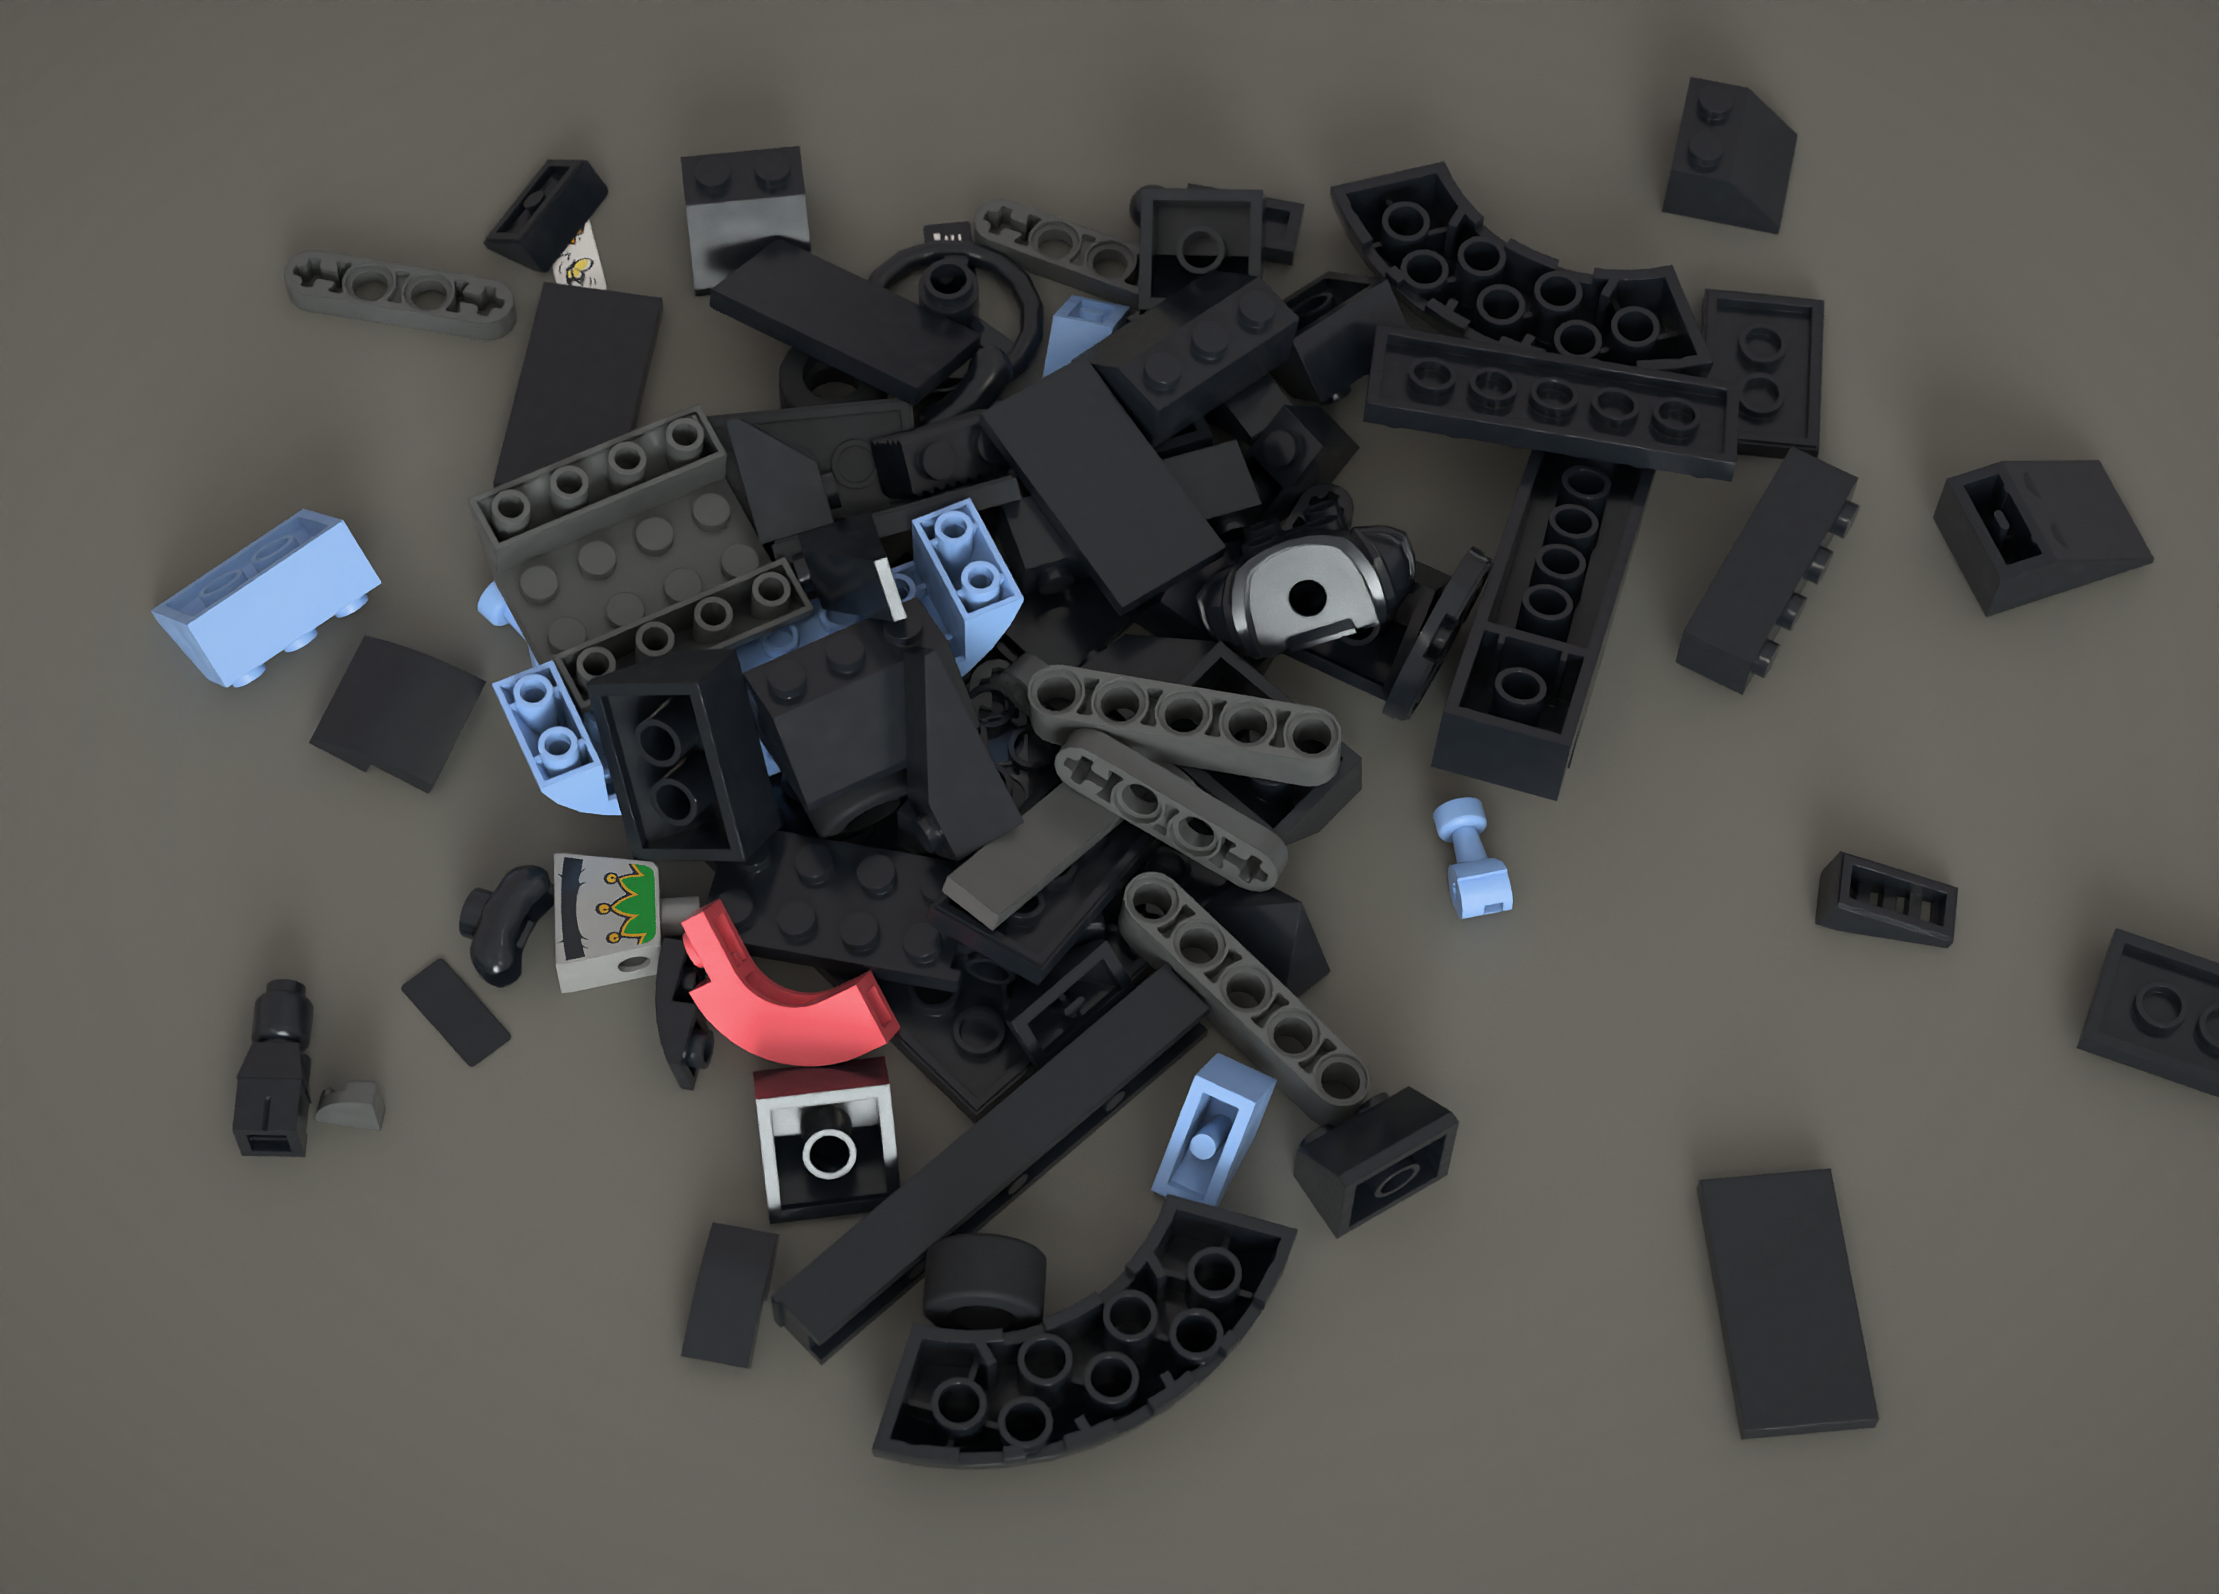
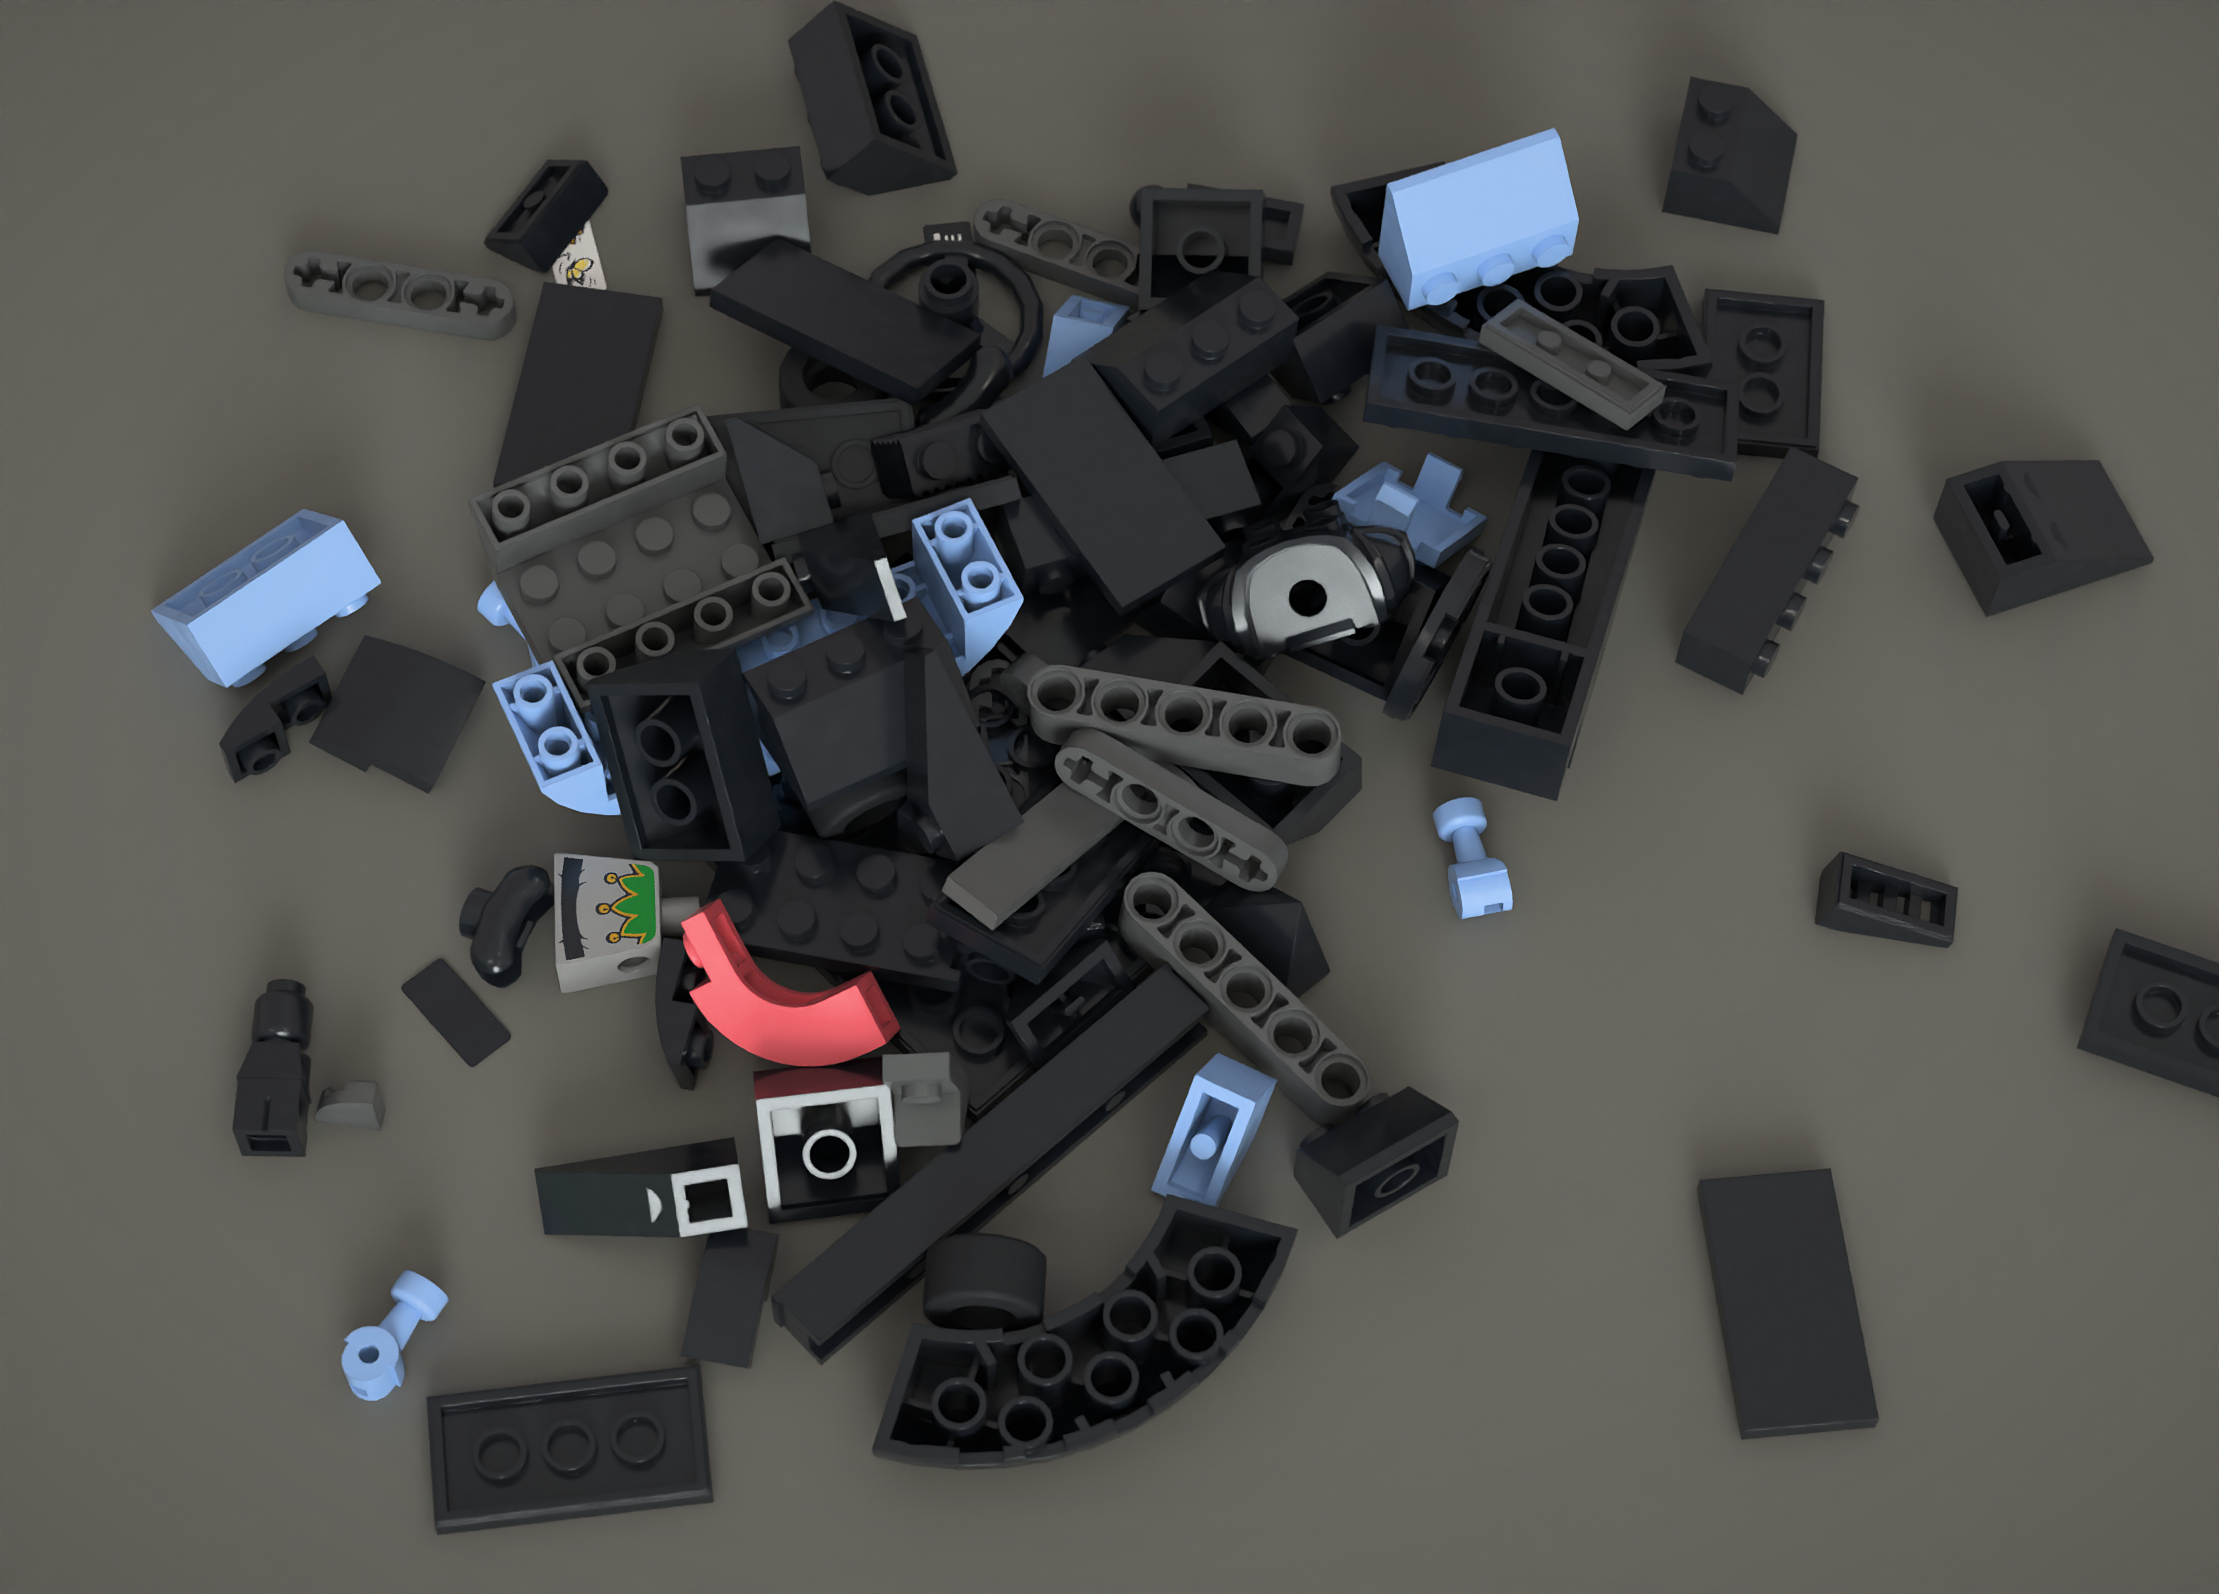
none -> black slope [219,655,332,783]
none -> light blue leg [342,1270,448,1401]
none -> black tile [427,1365,714,1535]
none -> black slope [535,1137,748,1238]
none -> black slope [788,0,958,196]
none -> dark grey slope [882,1052,971,1147]
none -> light blue piece [1332,452,1488,569]
none -> light blue slope [1378,128,1579,311]
none -> dark grey tile [1479,299,1666,431]

